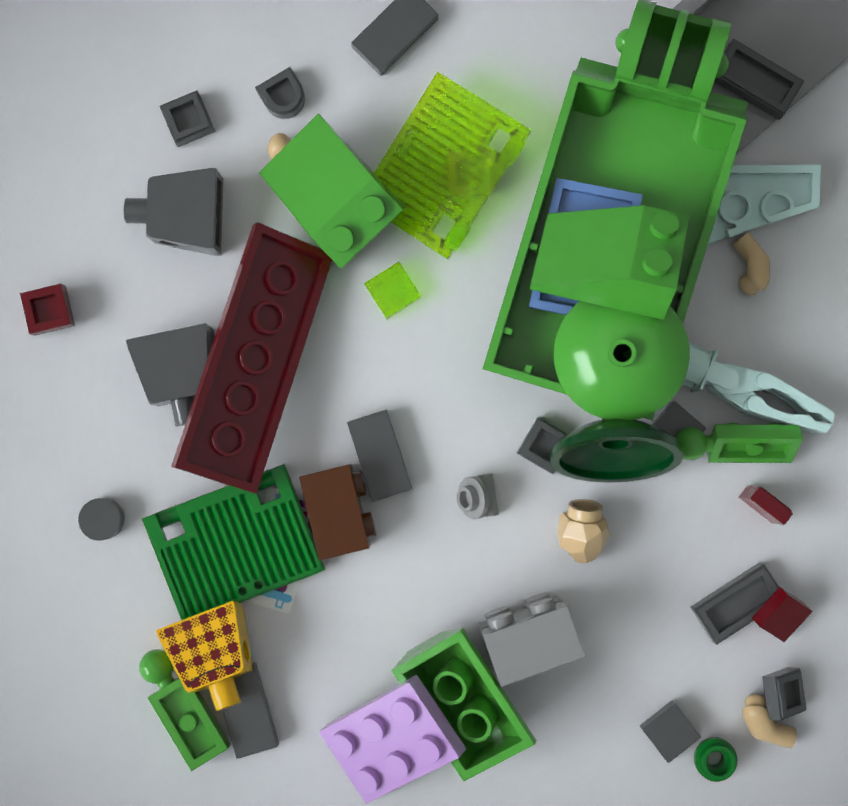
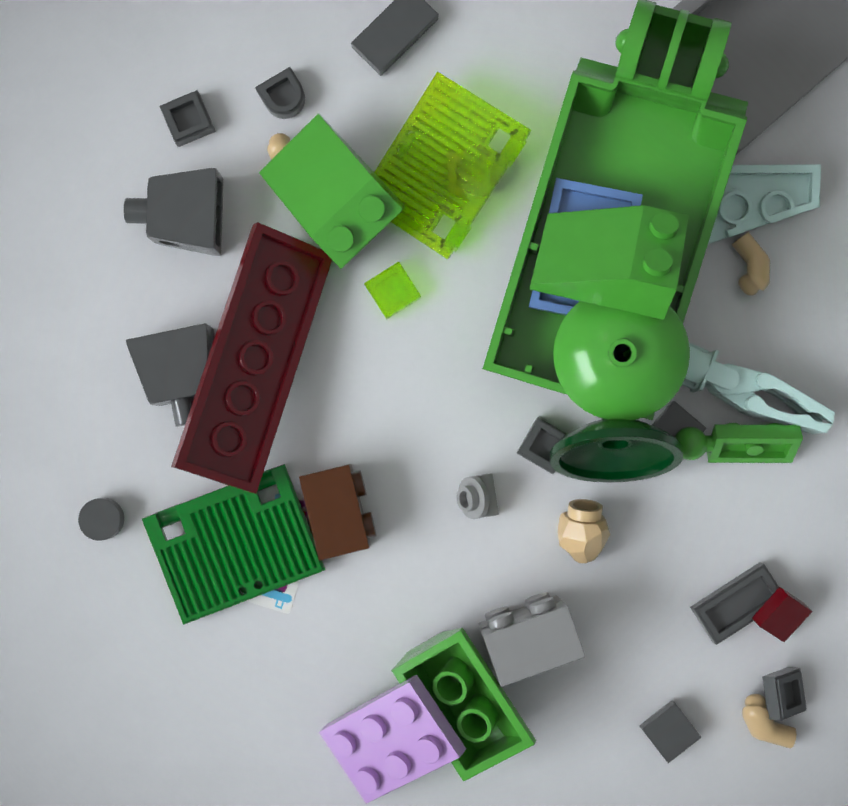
dark red plate [20,283,75,336] -> none
bright green plate [139,649,231,772] -> none
yellow torso [156,601,252,711] -> none
dark grey tile [223,662,279,759] -> none
dark grey tile [347,409,413,502] -> none
green plate [694,737,738,782] -> none
dark grey tile [714,38,805,120] -> none
dark red tile [738,486,793,525] -> none

